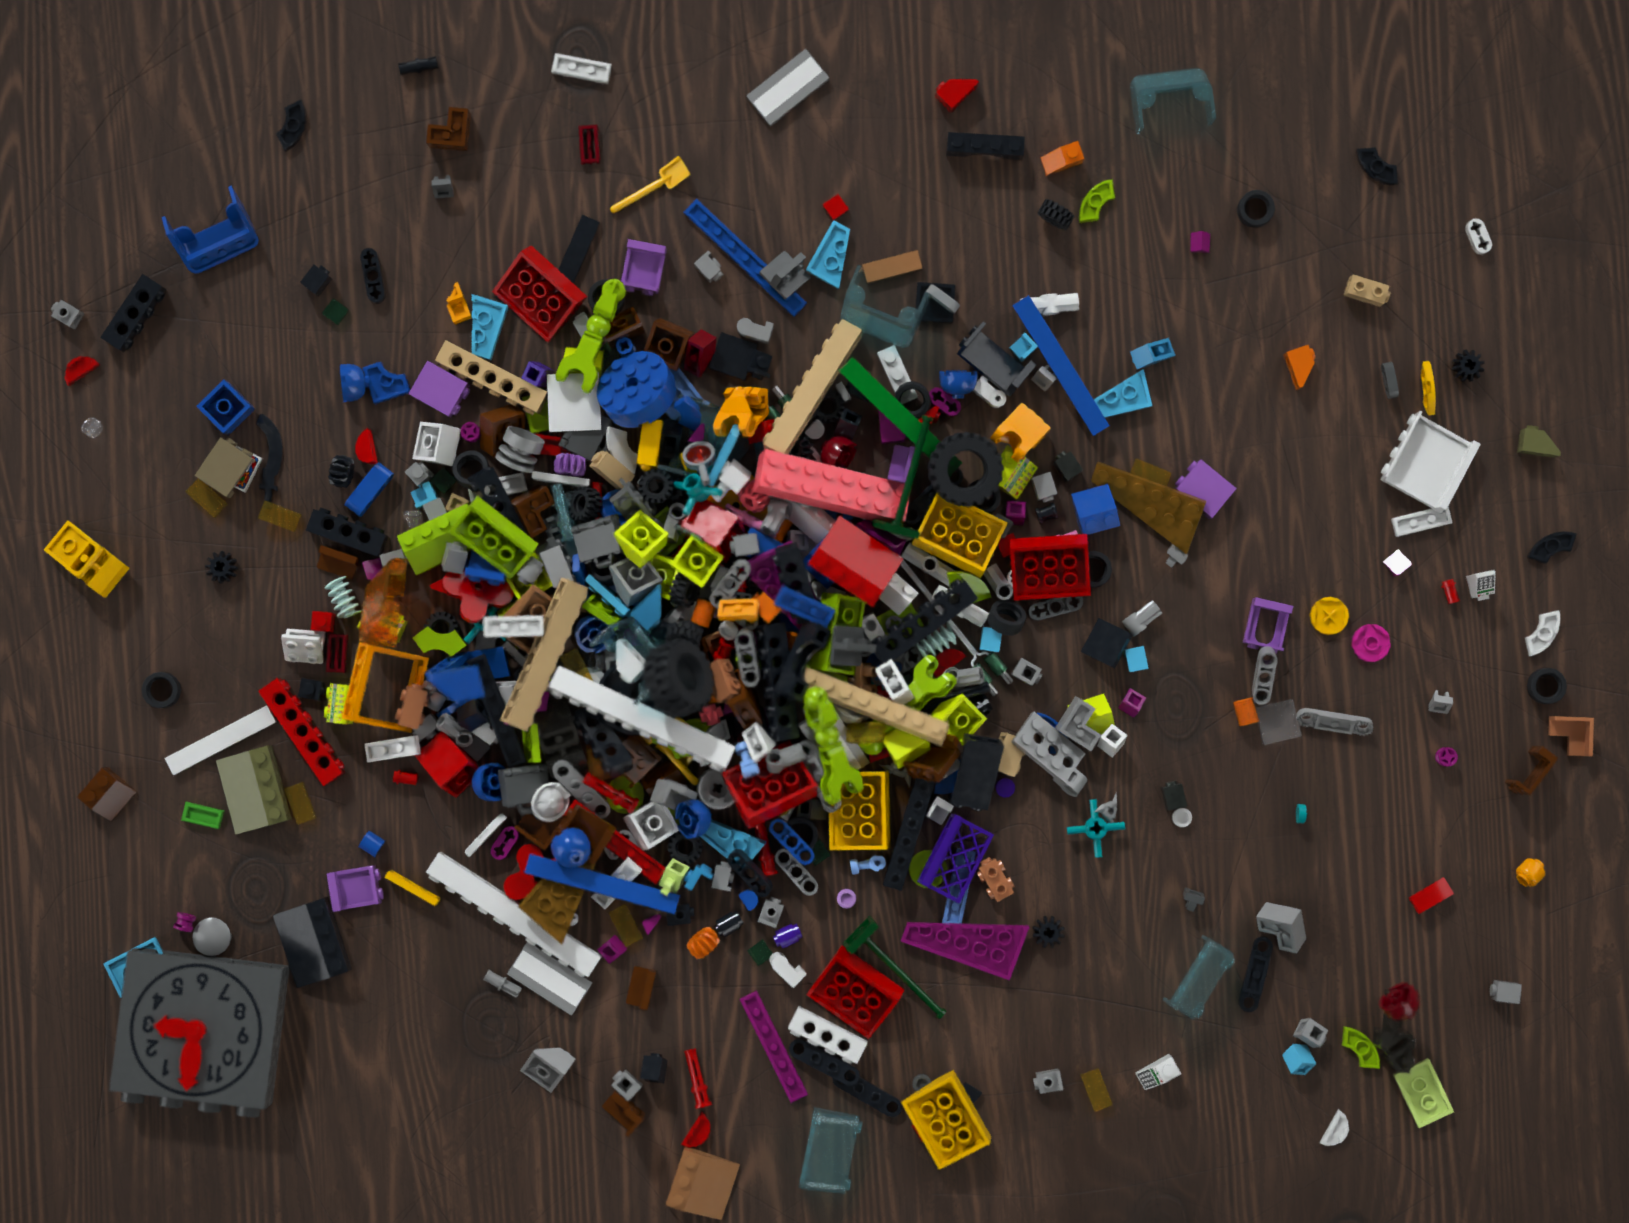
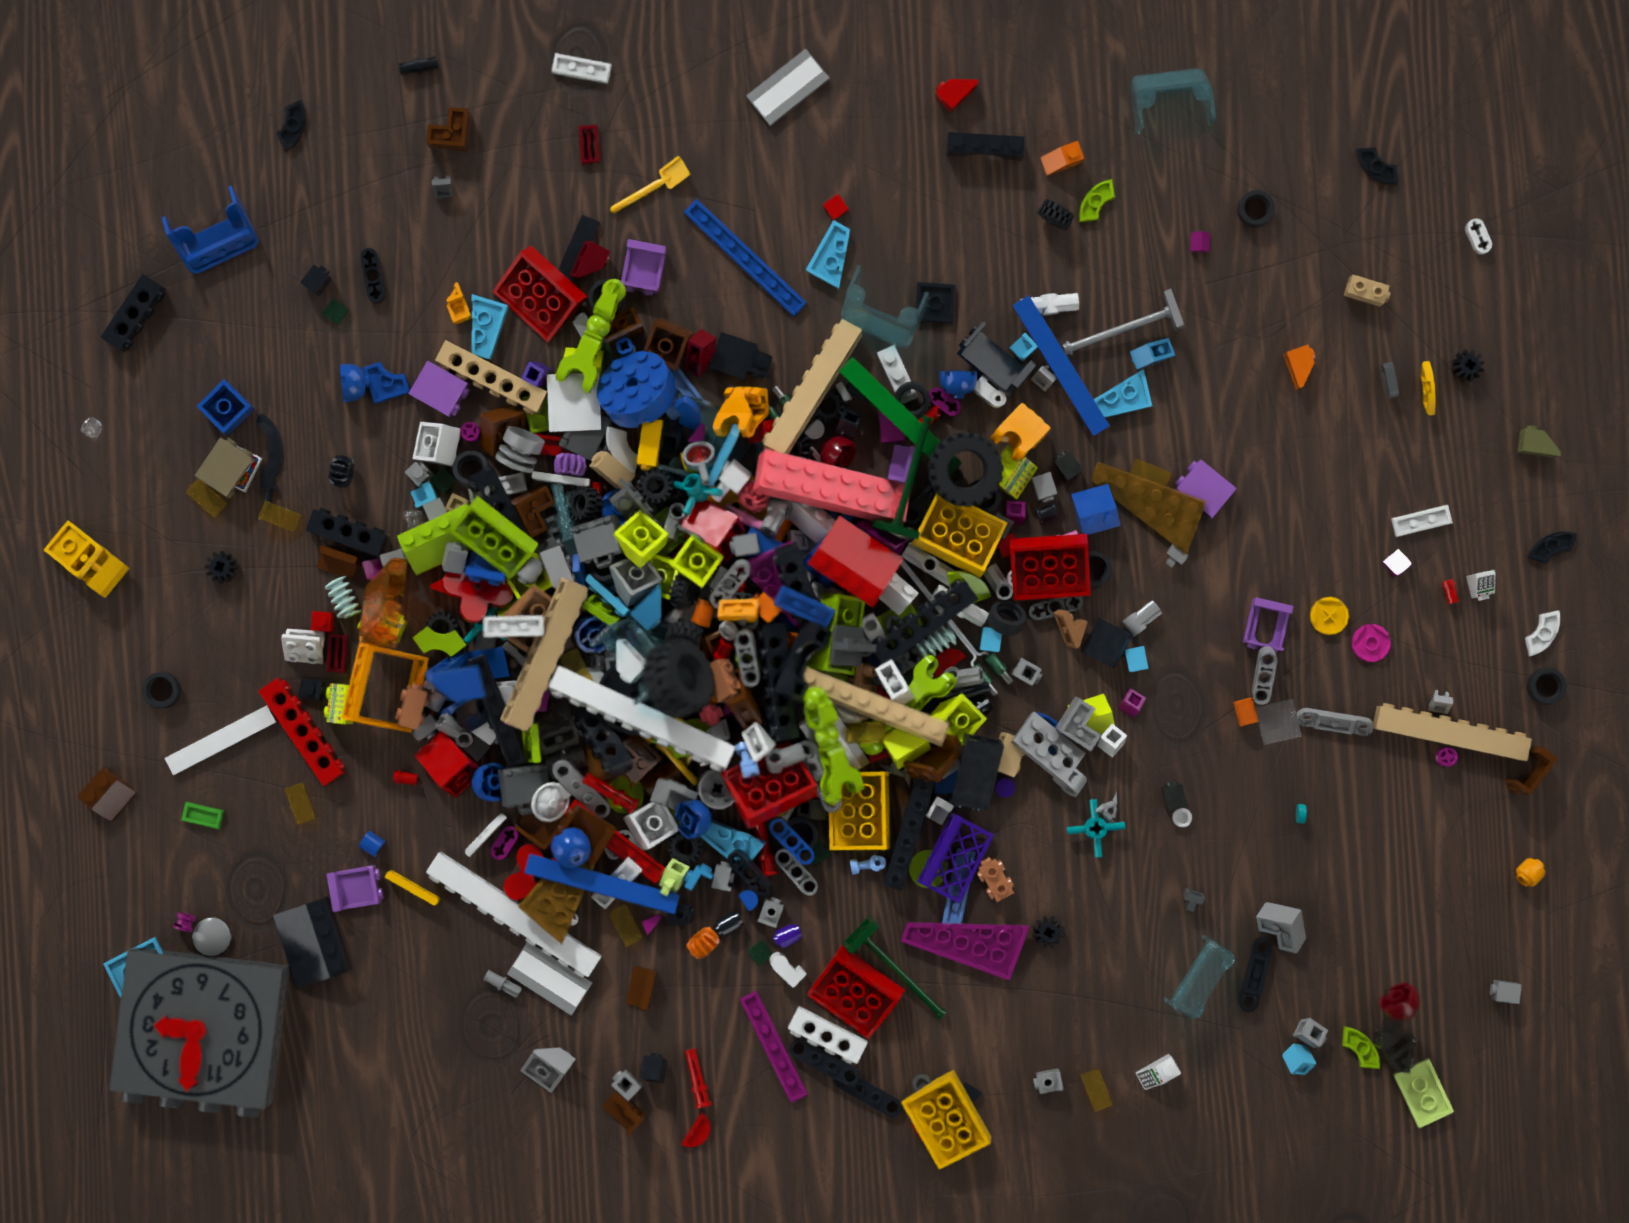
light grey brick [51,300,85,330] -> none
red tile [64,356,101,386] -> none
olive slope [216,745,292,835] -> none
blue beam [344,462,394,517] -> none
red tile [355,428,378,465] -> none
white tile [365,735,421,763] -> none
magenta slope [597,935,627,964] -> none
medium nougat slope [666,1147,740,1220] -> none
light grey brick [694,251,724,283] -> none
light grey leg [737,318,774,344] -> none
dark grey bracket [759,251,811,299] -> none
clear light blue windscreen [799,1107,862,1194] -> none
lavender tile [837,889,856,908] -> none
medium nougat tile [862,250,922,284] -> none
light grey beam [926,284,960,314] -> none
white tile [1319,1109,1349,1146] -> none
white panel [1380,411,1481,513] -> none
red slope [1409,877,1454,914] -> none
nougat panel [1548,716,1594,756] -> none
none -> dark red slope [570,241,610,278]
none -> medium nougat slope [1053,609,1087,649]
none -> light grey tile [1063,289,1184,355]
none -> tan brick [1373,703,1532,761]

